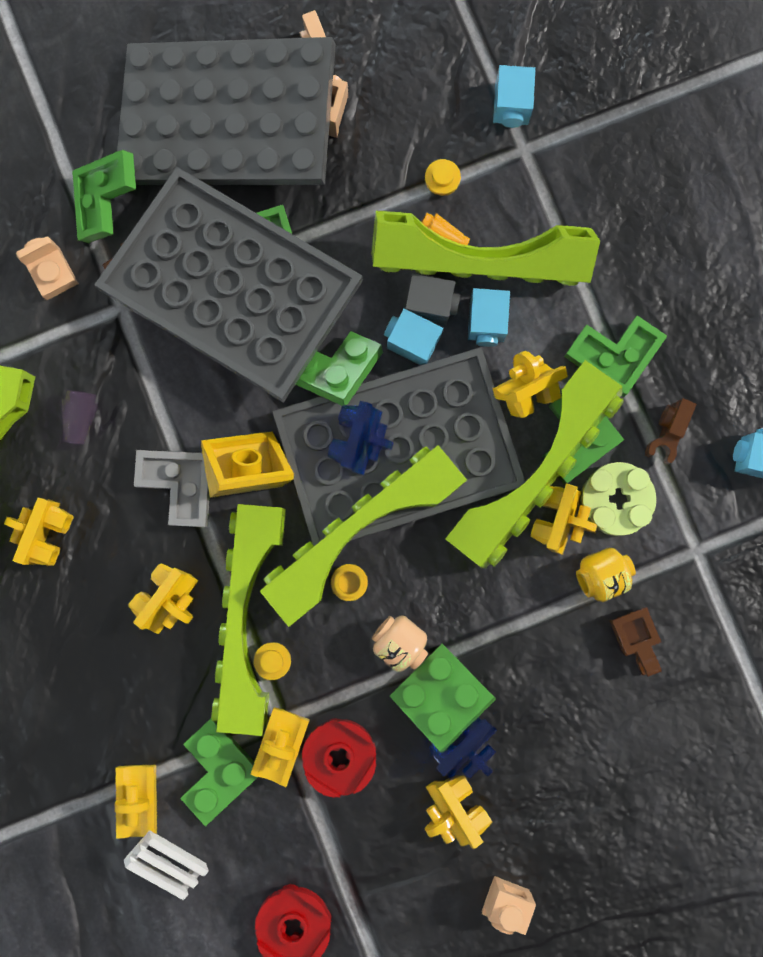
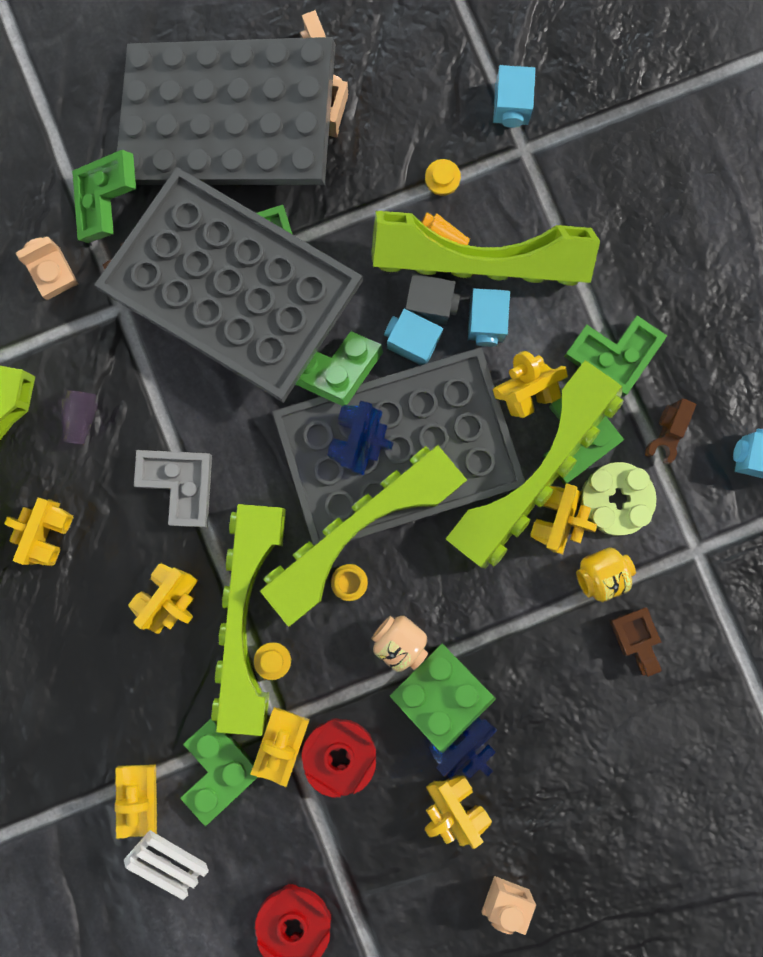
yellow slope [201,431,294,497] -> none

